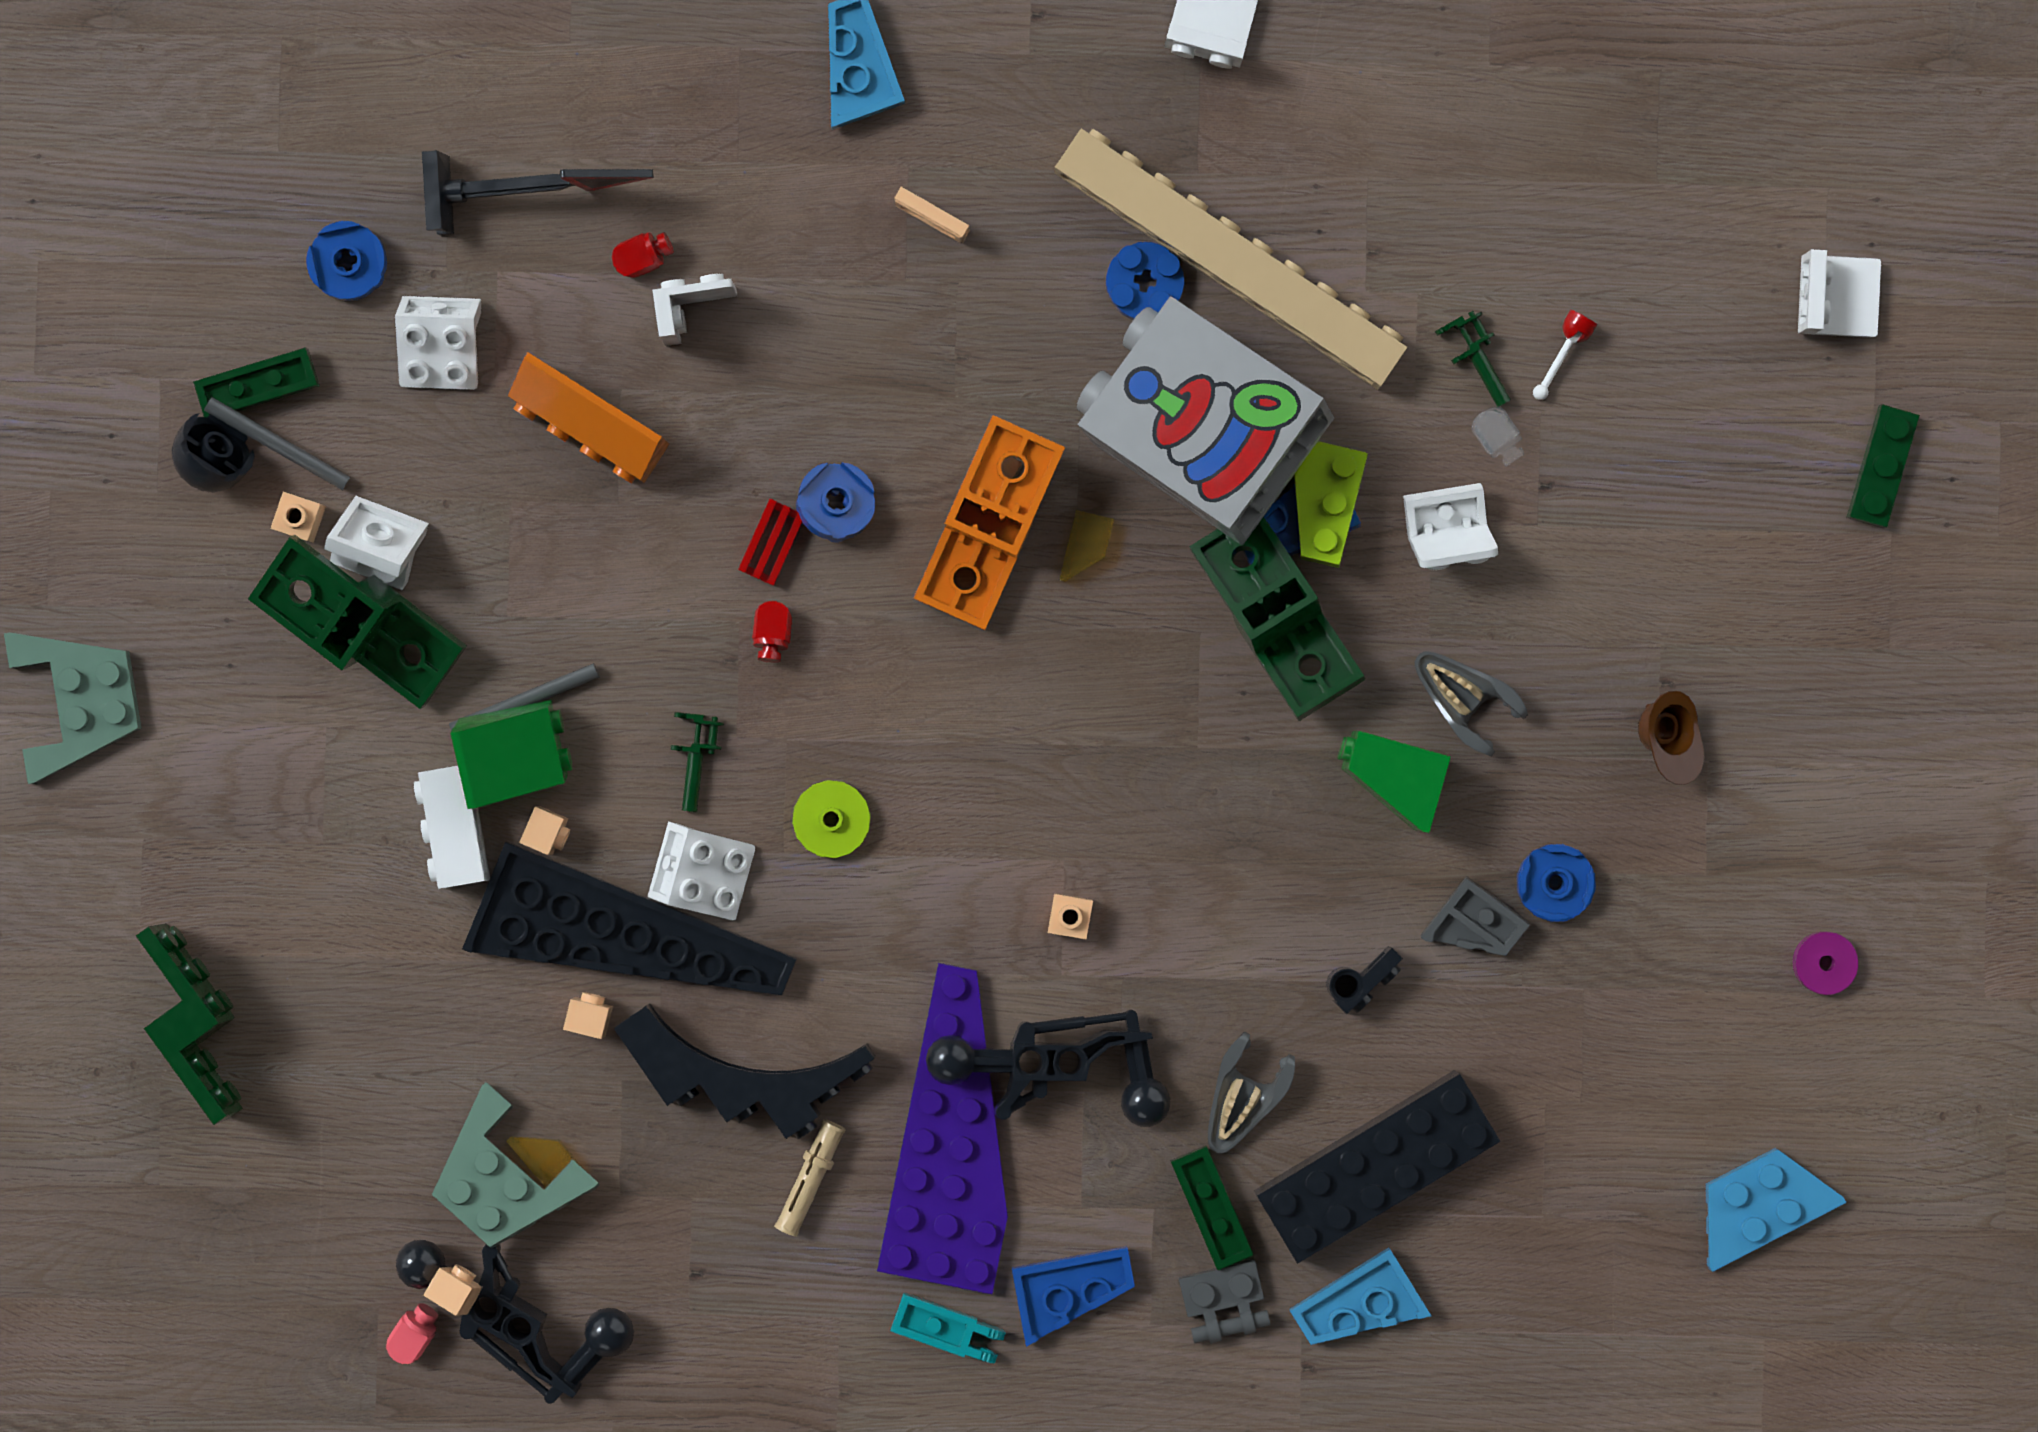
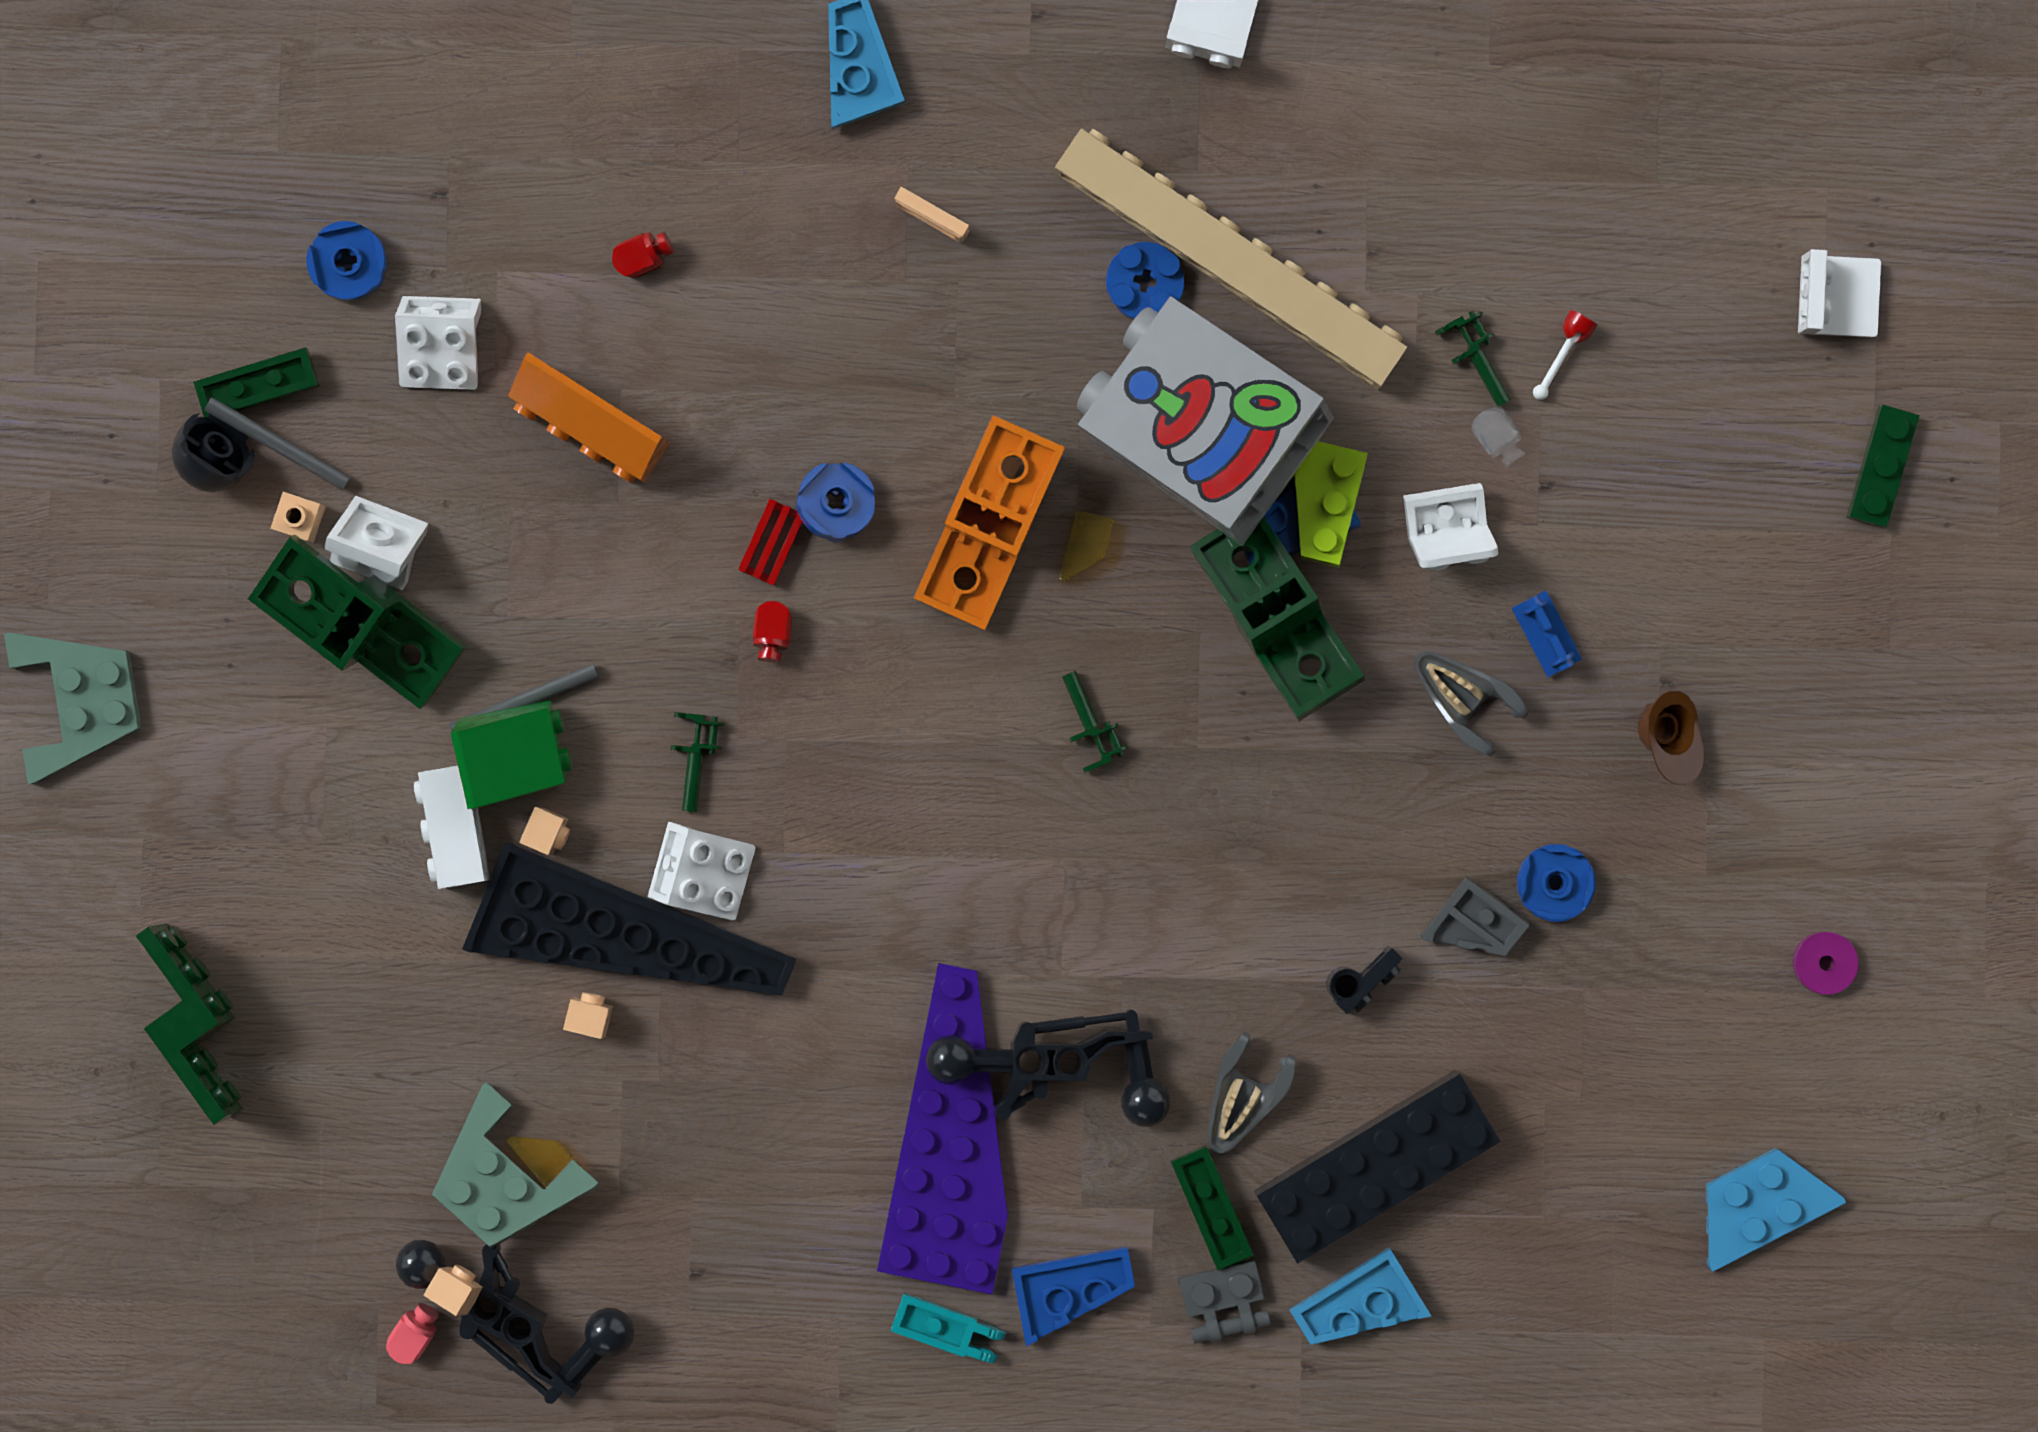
black piece [422,150,654,235] -> none
black arch [614,1004,876,1139] -> none
white bracket [652,274,737,346] -> none
tan pin [774,1119,846,1237] -> none
lime plate [792,780,871,858] -> none
light nougat plate [1047,893,1093,939] -> none
green slope [1337,731,1451,833] -> none
none -> dark green piece [1062,671,1129,773]
none -> blue hinge [1511,590,1582,677]

